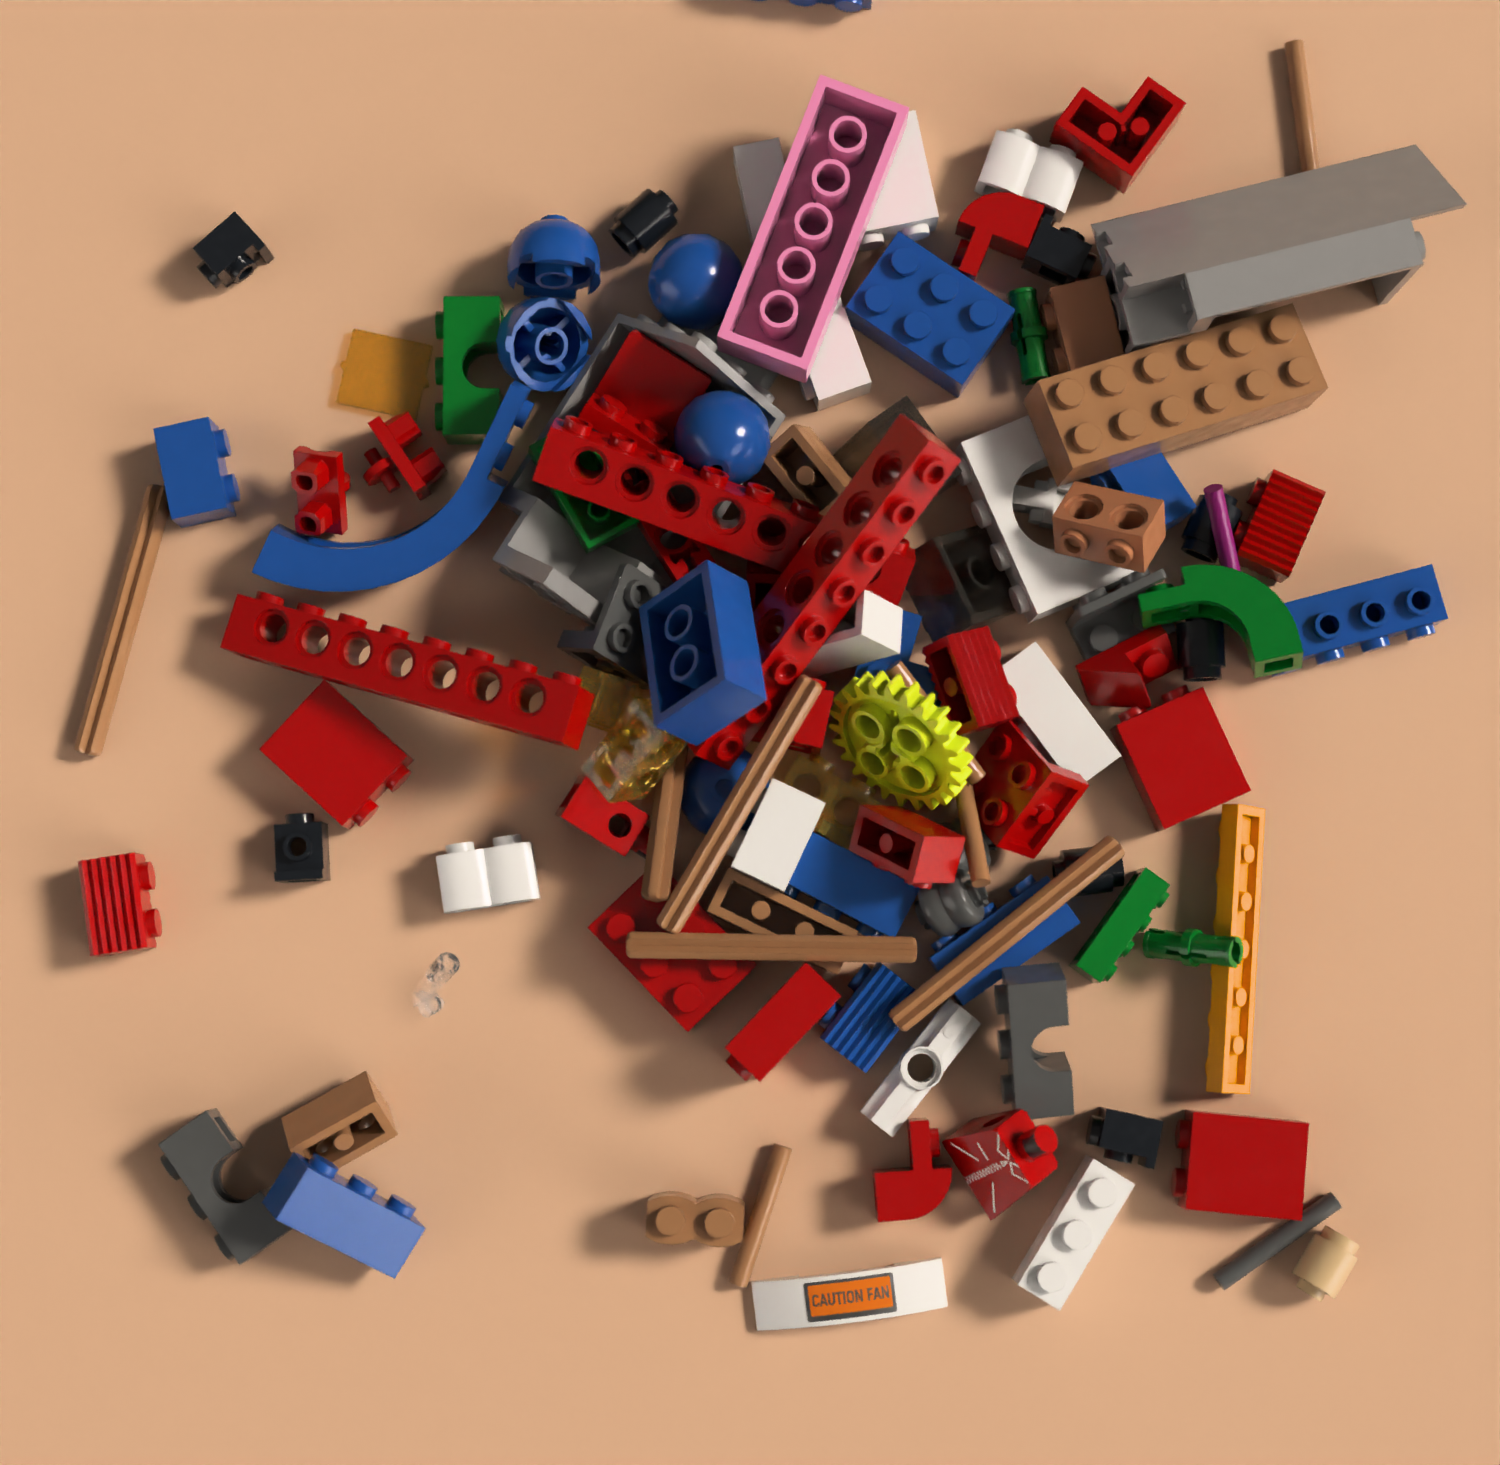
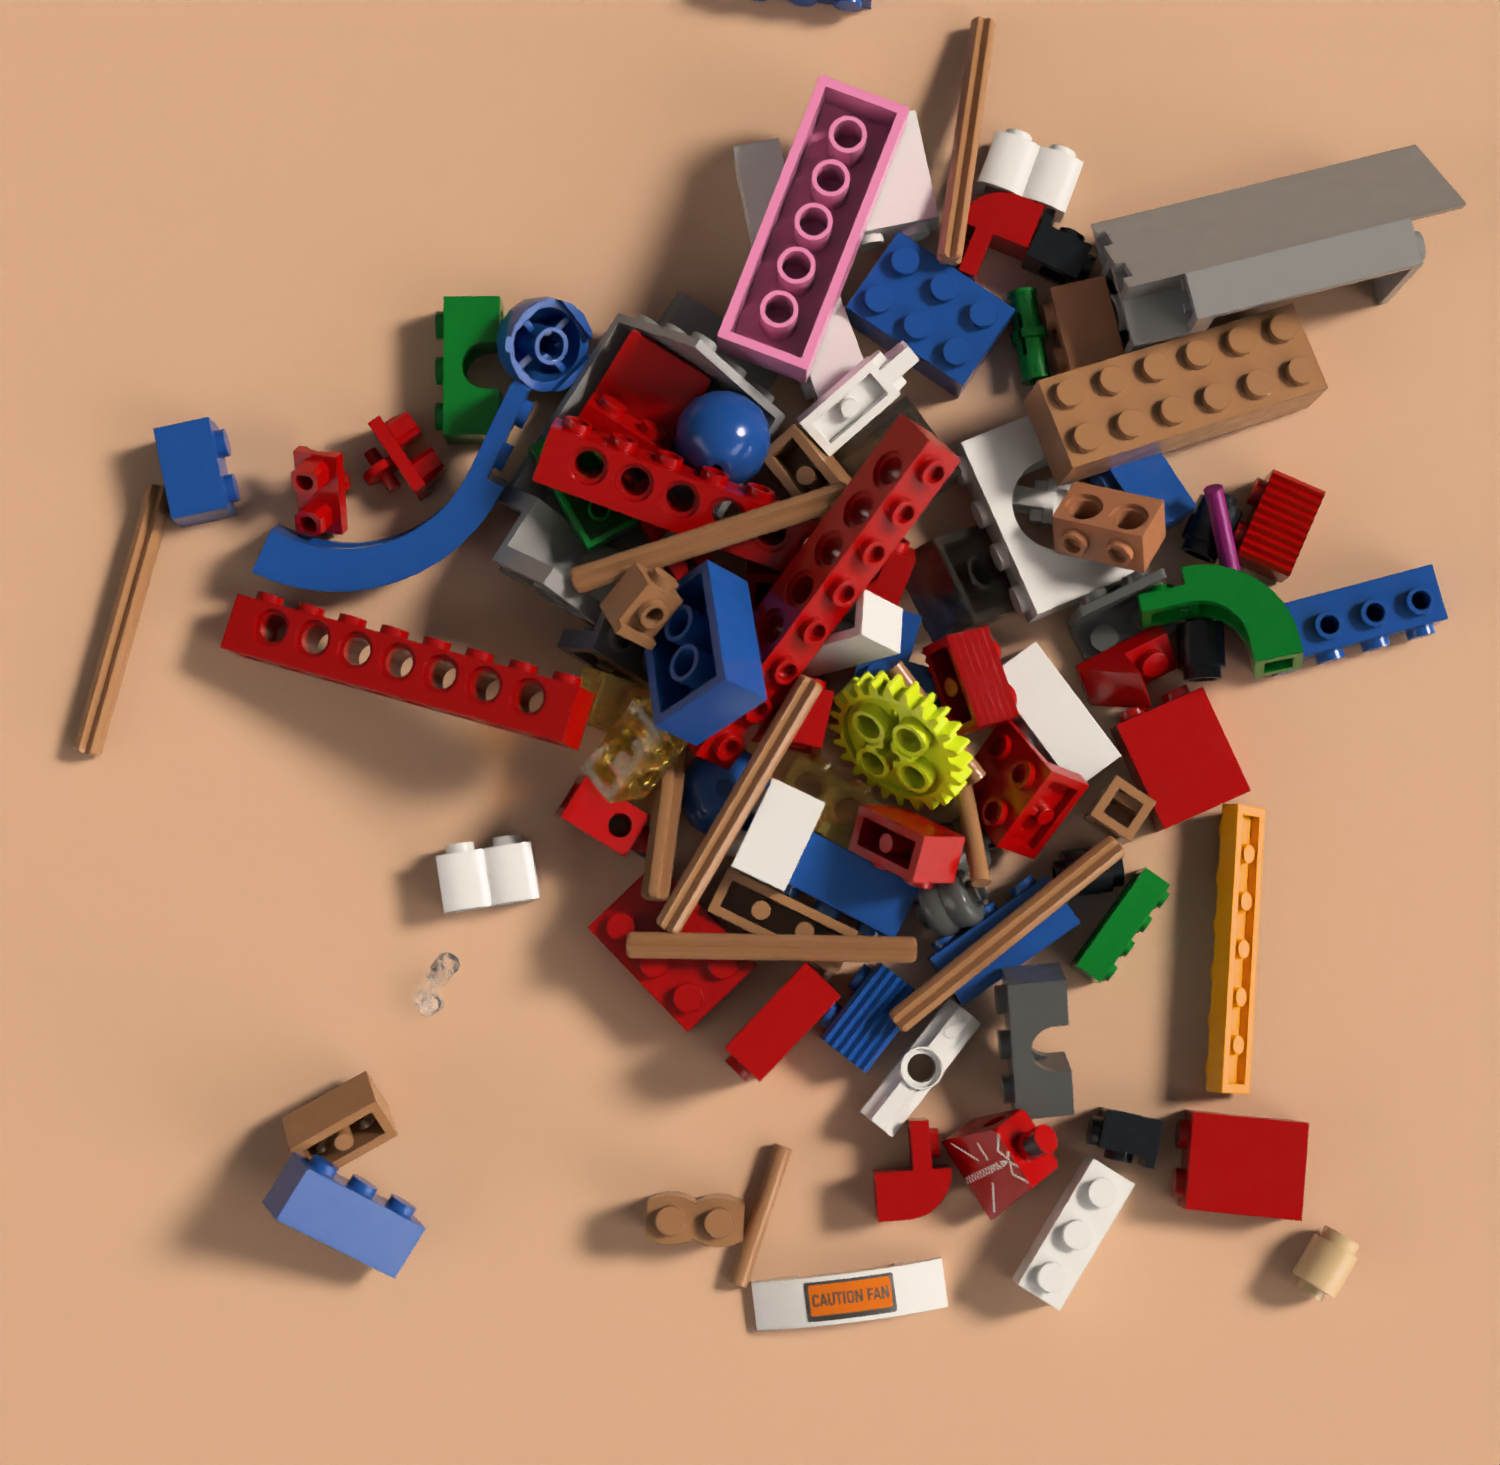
red brick [78,852,162,957] -> none
dark grey arch [158,1108,293,1265] -> none
black brick [193,211,274,288] -> none
red brick [259,679,414,829] -> none
black brick [274,813,331,883] -> none
clear yellow piece [336,328,433,420] -> none
blue cylinder [507,215,601,301] -> none
black brick [609,189,678,258] -> none
blue piece [648,234,743,330] -> none
red brick [1049,76,1186,194] -> none
green pin [1142,928,1243,968] -> none
dark grey bar [1213,1192,1342,1291] -> none
medium nougat bar [1285,40,1320,172] -> none
none -> medium nougat axle [570,482,847,593]
none -> medium nougat brick [599,562,683,650]
none -> white hinge [797,340,919,457]
none -> medium nougat axle [936,16,996,266]
none -> medium nougat brick [1083,775,1156,845]

